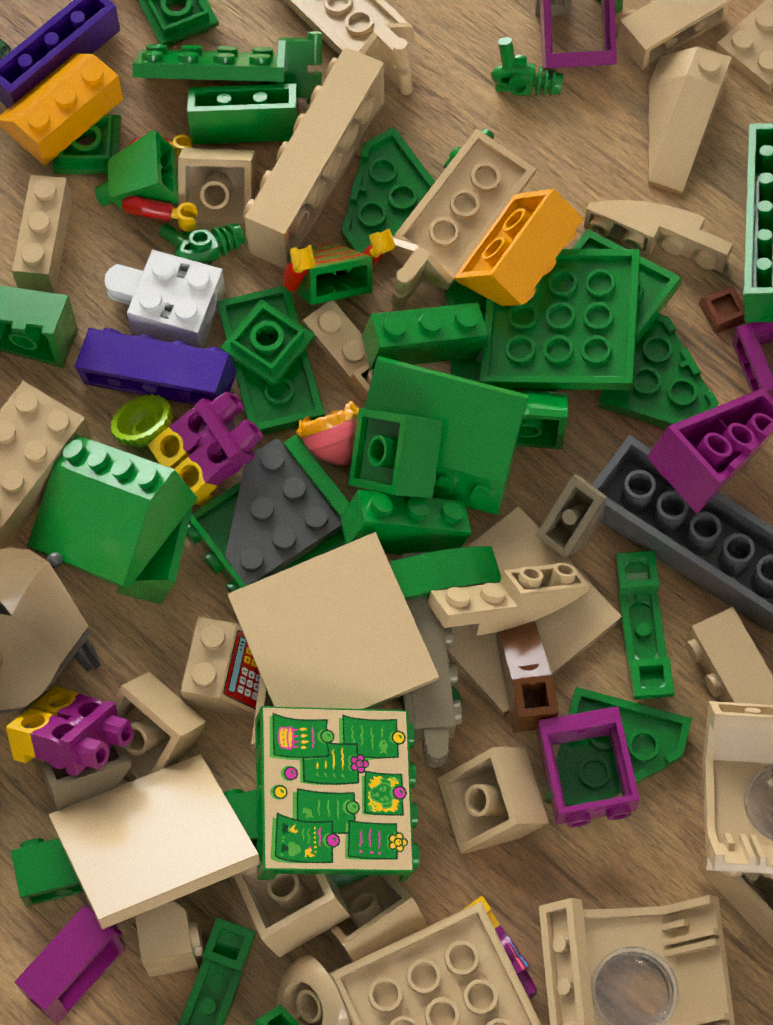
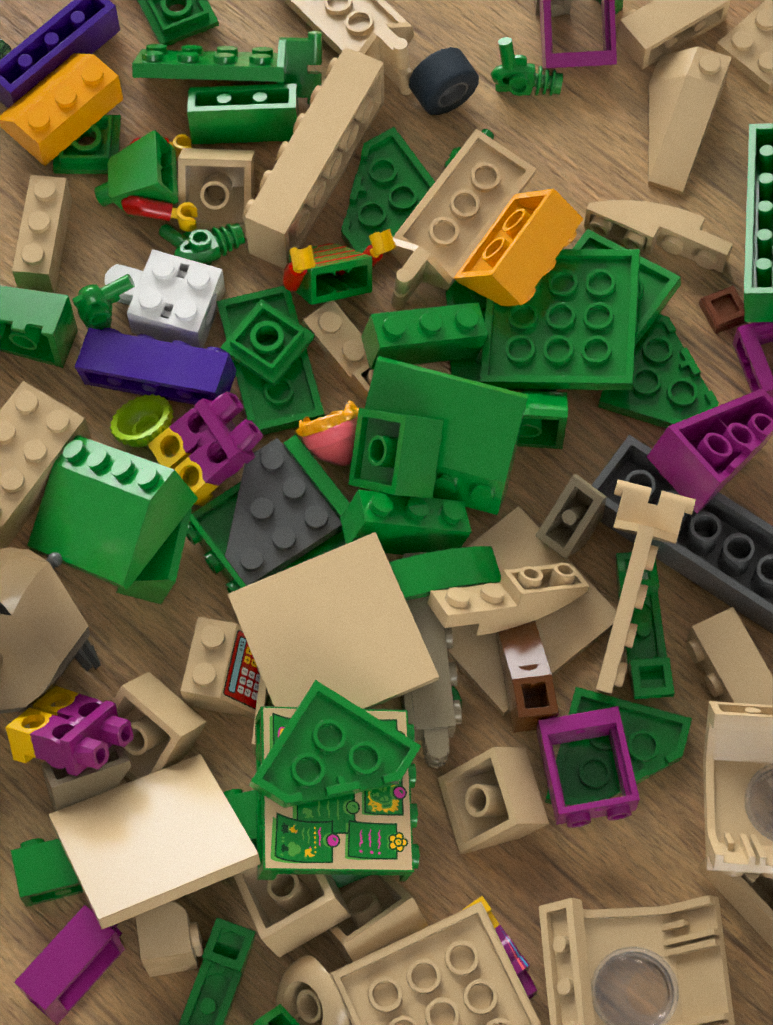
none -> green piece [72,274,135,330]
none -> green plate [248,680,421,808]
none -> black wheel [409,47,479,115]
none -> tan hinge [596,479,696,694]

